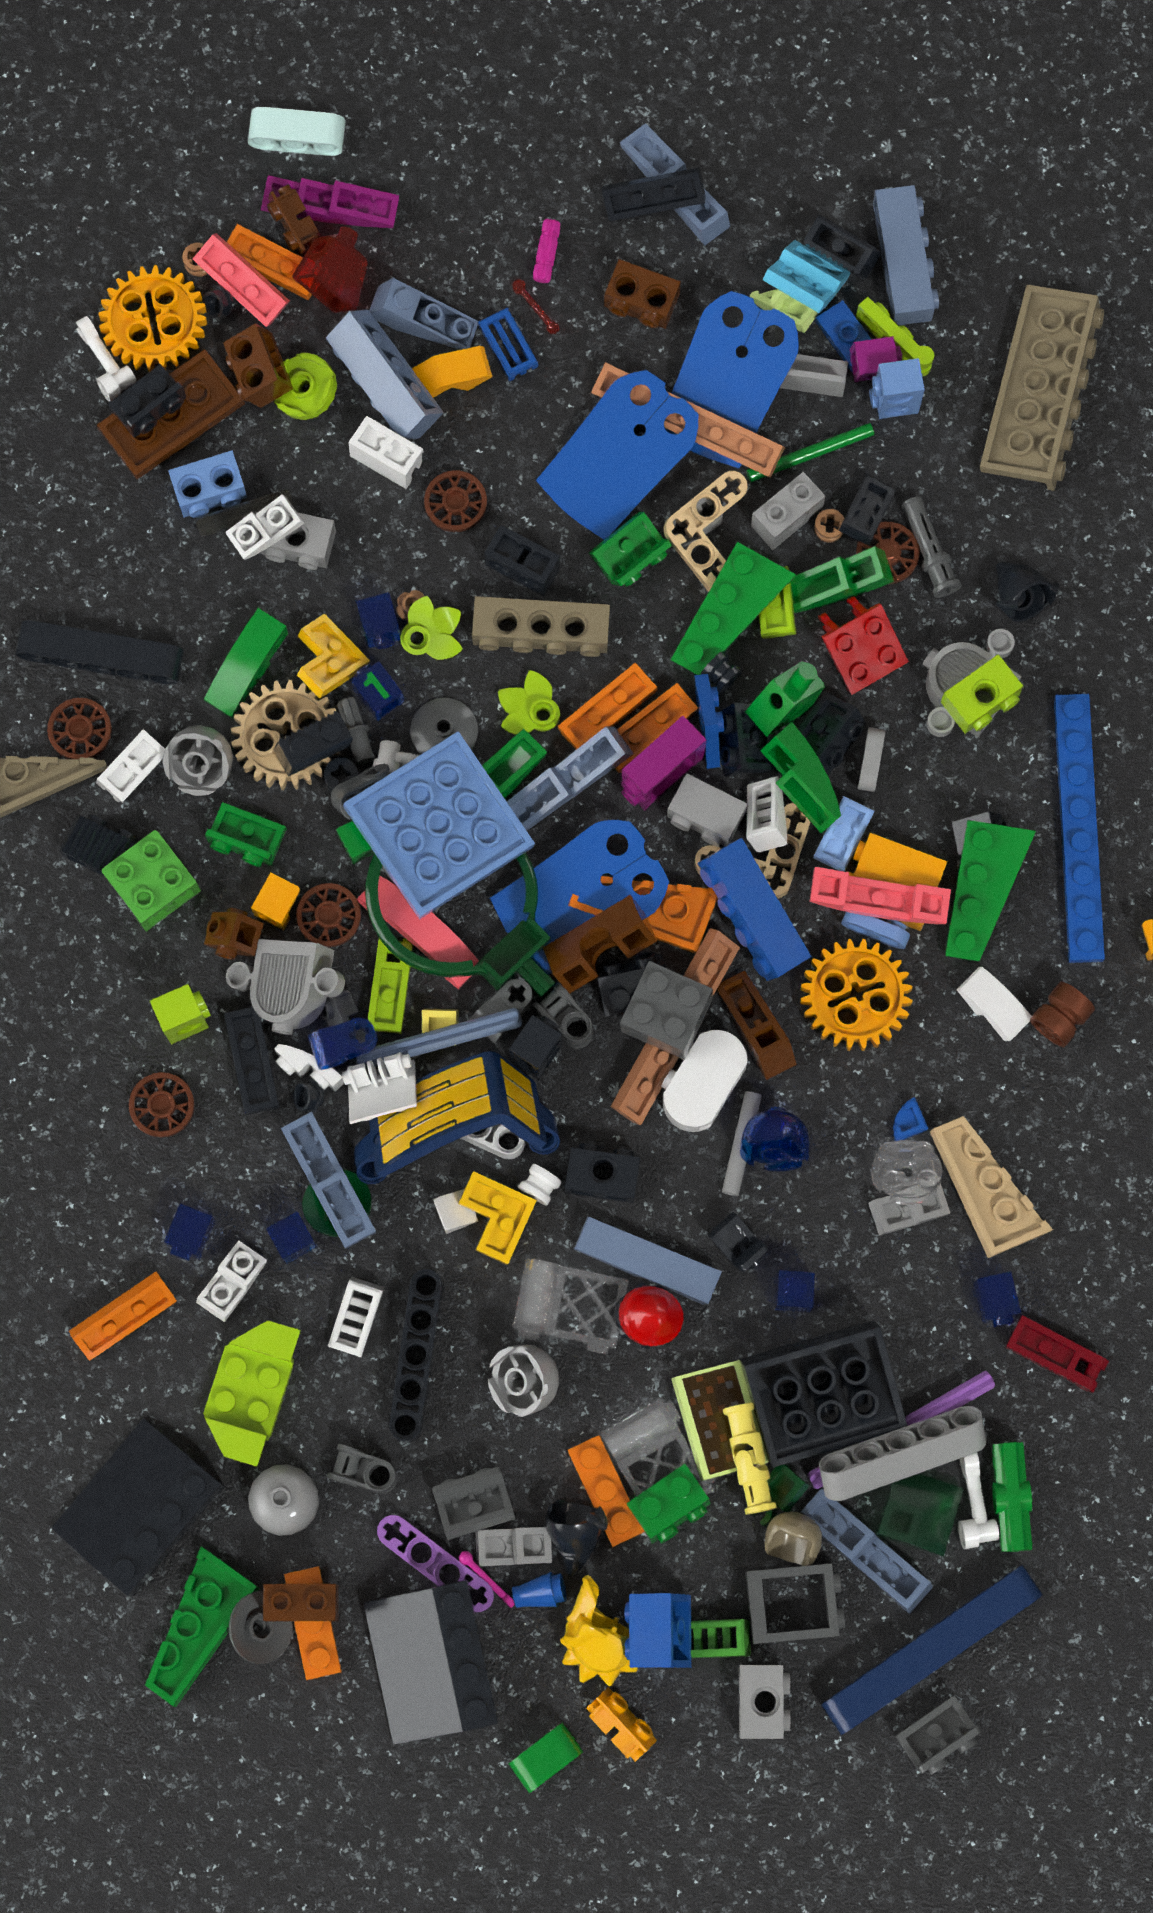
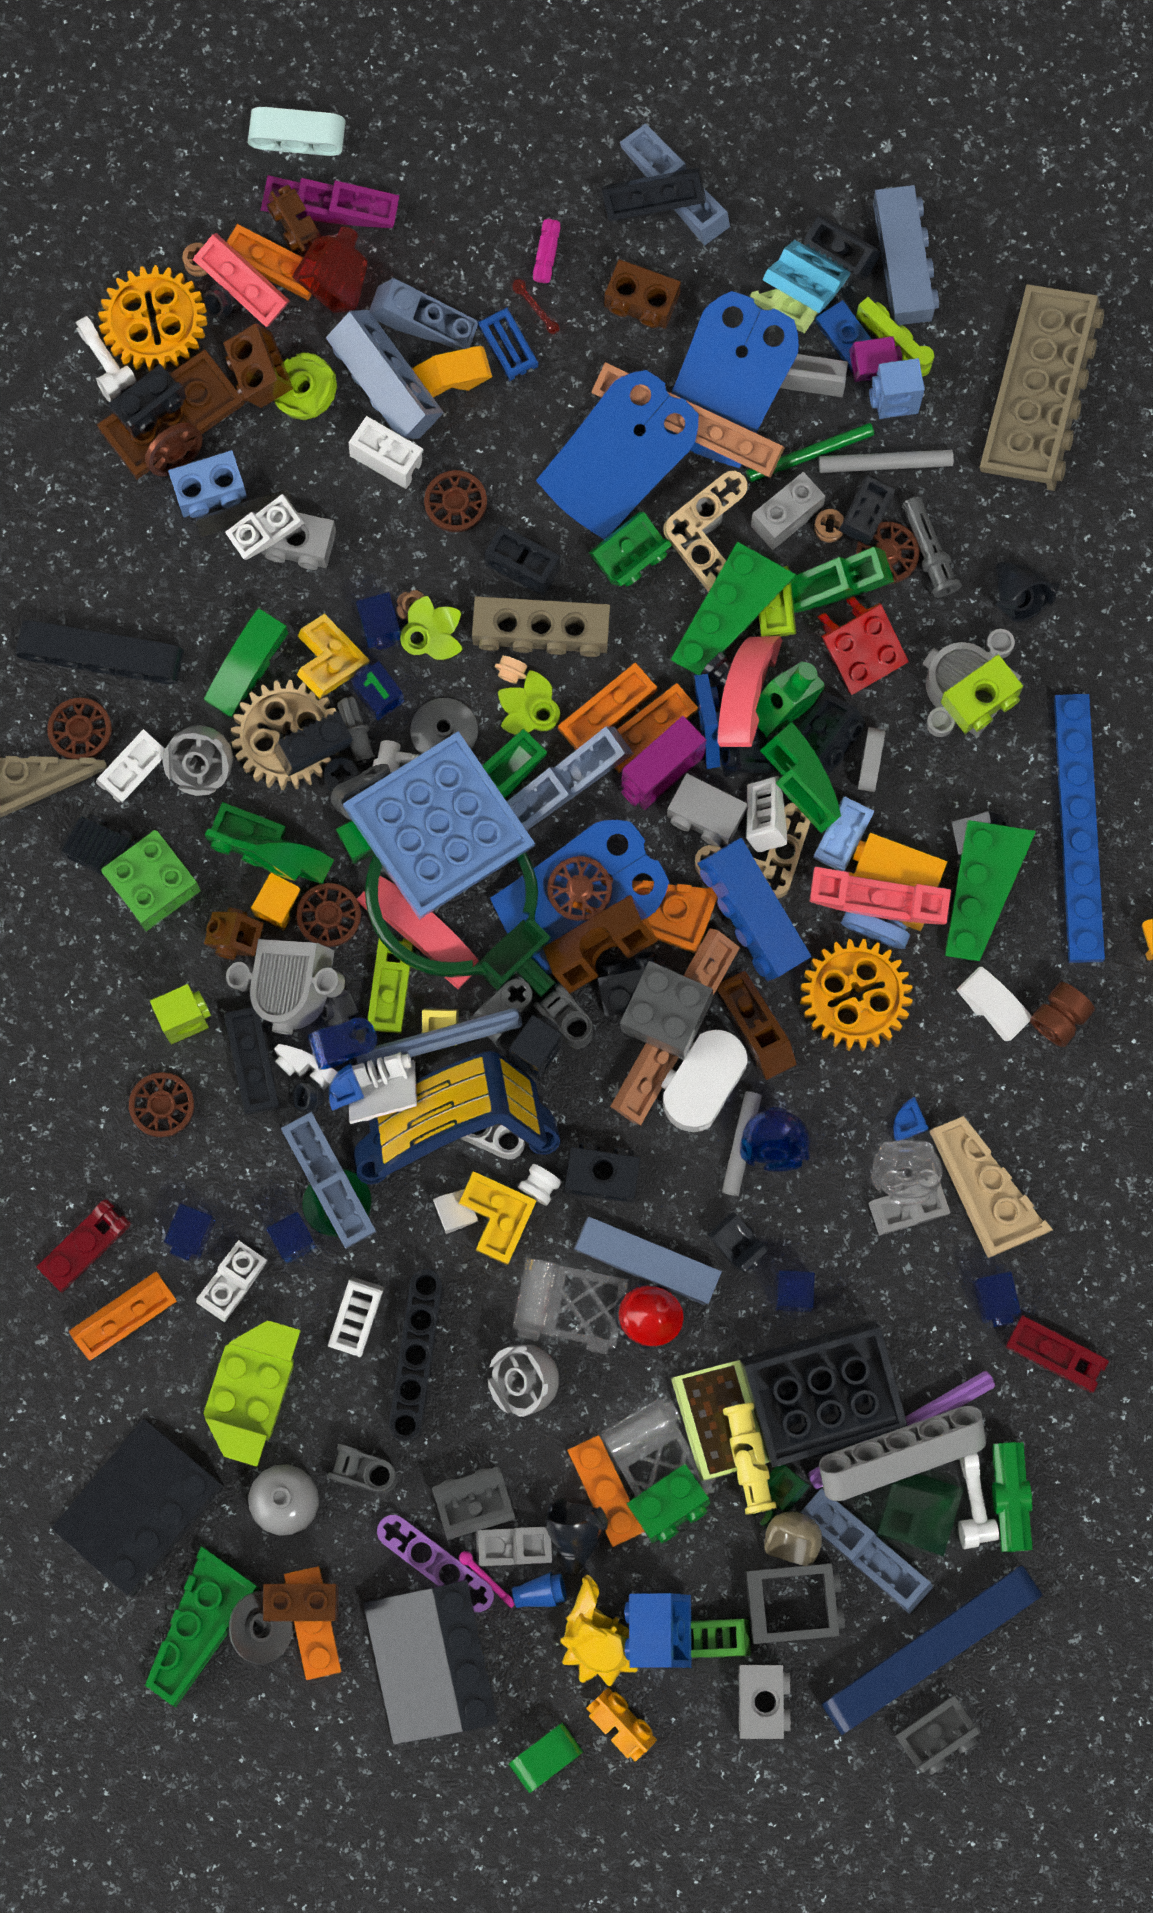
none -> dark red plate [36,1199,131,1293]
none -> copper wheel [145,423,202,476]
none -> green slope [230,836,334,884]
none -> blue tile [329,1064,364,1111]
none -> light nougat plate [495,656,527,684]
none -> copper wheel [548,856,612,921]
none -> coral slope [718,636,782,747]
none -> light grey piece [819,449,954,473]

